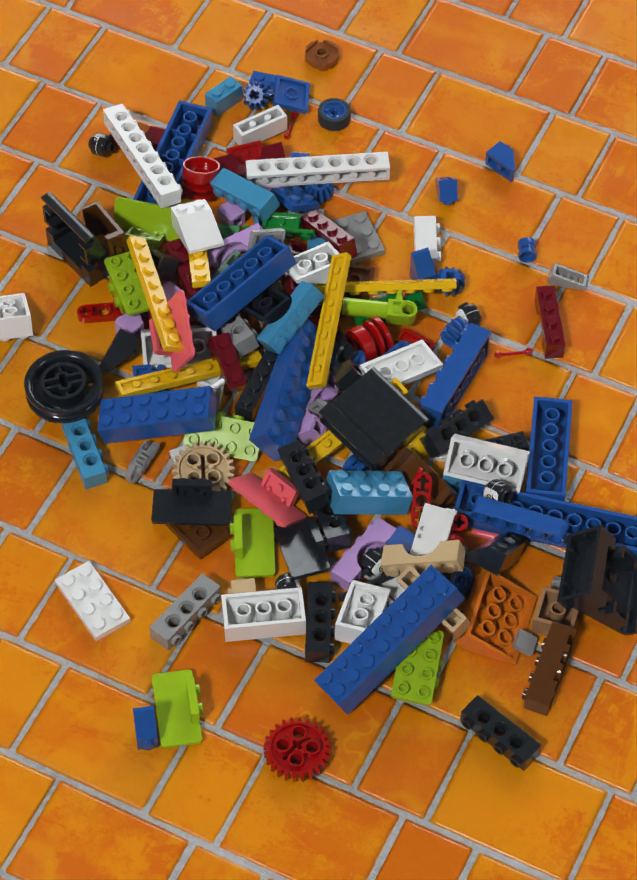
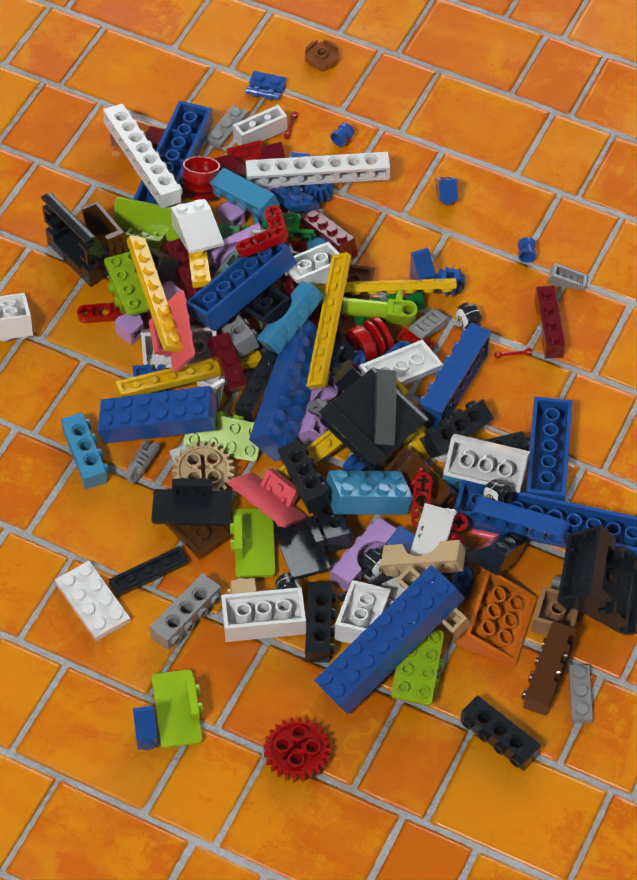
black wheel [24,350,104,423] -> none
black head [88,133,116,157] -> none
black slope [99,328,140,376] -> none
dark azure brick [205,76,243,117] -> none
blue gear [241,81,271,111] -> none
blue plate [273,75,310,114] -> none
black wheel [318,98,351,131] -> none
light grey plate [332,211,385,264] -> none
white brick [414,216,441,270] -> none
blue gear [440,317,469,348] -> none
blue slope [485,141,515,182] -> none
light grey tile [512,629,538,657] -> none
none -> black tile [109,546,189,597]
none -> light grey plate [206,105,248,150]
none -> red beam [236,205,289,257]
none -> blue wheel [330,122,354,147]
none -> dark grey slope [374,369,396,446]
none -> light grey slope [408,308,448,340]
none -> light grey plate [568,665,593,723]

